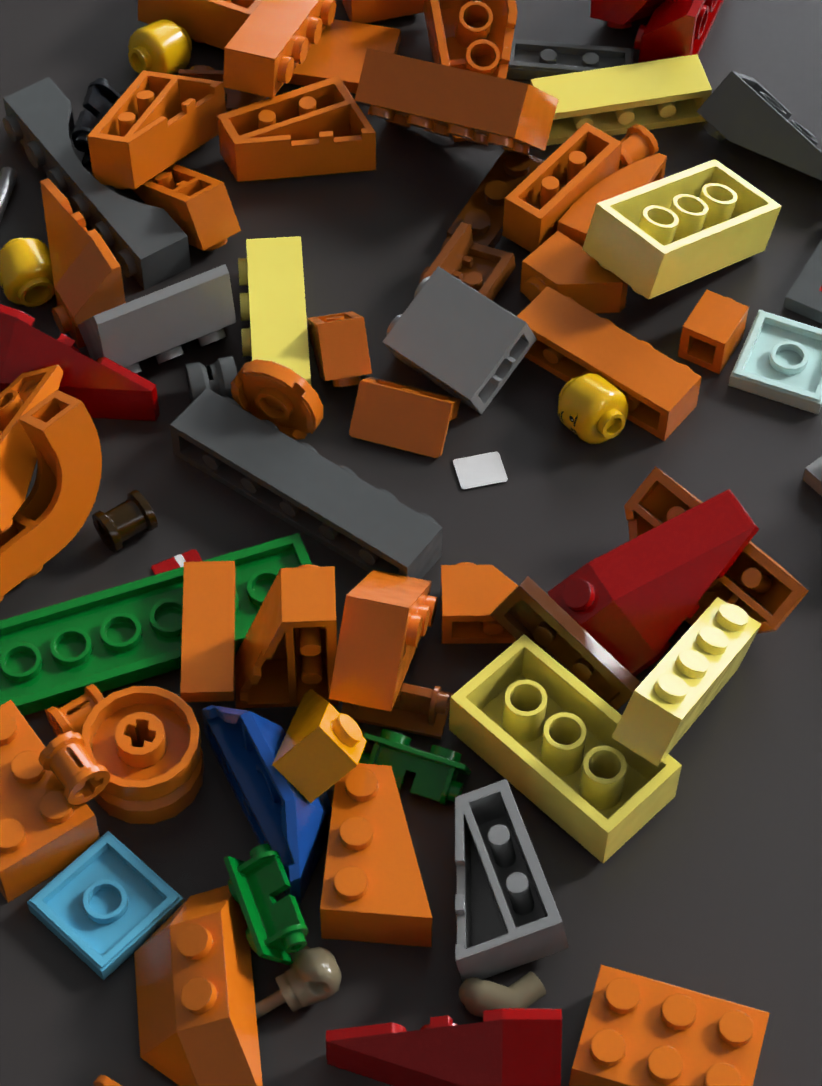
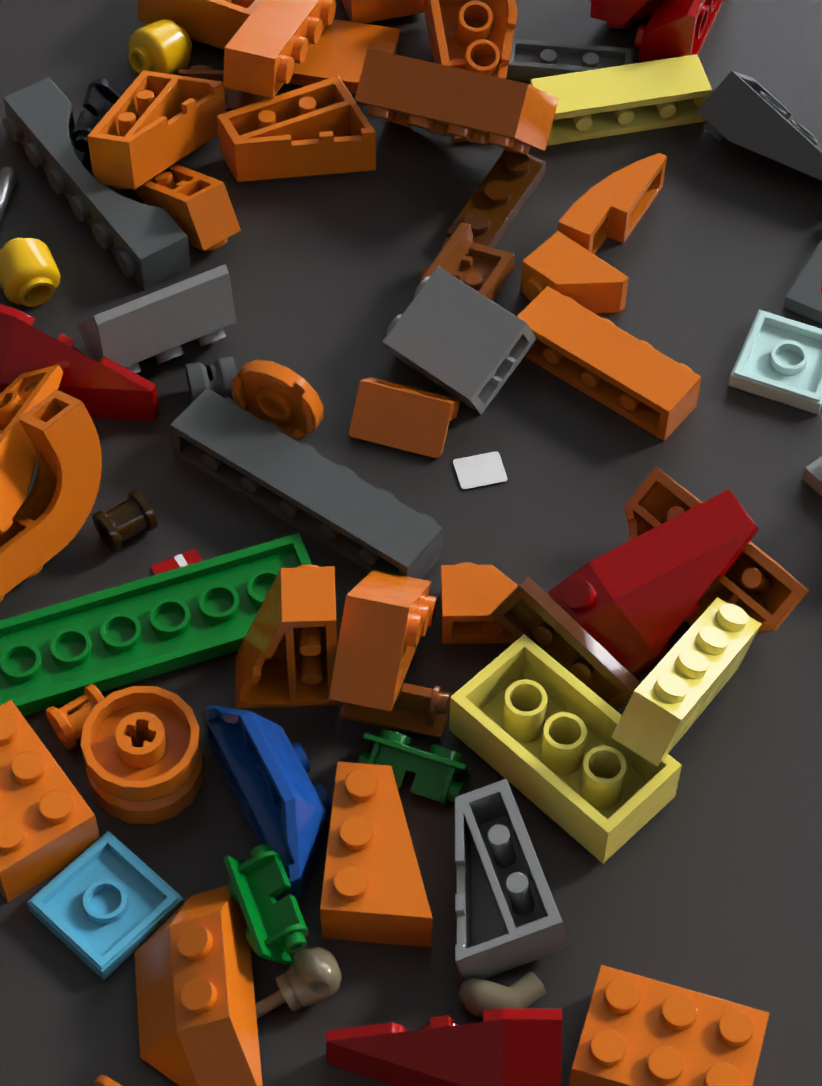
orange bush [38,731,110,805] -> none
orange wedge [40,178,126,348] -> none
orange tile [180,561,236,702] -> none
light yellow brick [238,236,311,385] -> none
light orange slope [272,689,367,803] -> none
orange slope [307,311,372,387] -> none
orange brick [502,122,622,253] -> none
yellow head [557,373,629,444] -> none
light yellow brick [582,159,782,300] -> none
orange bush [619,124,659,170] -> none
orange brick [678,289,749,374] -> none

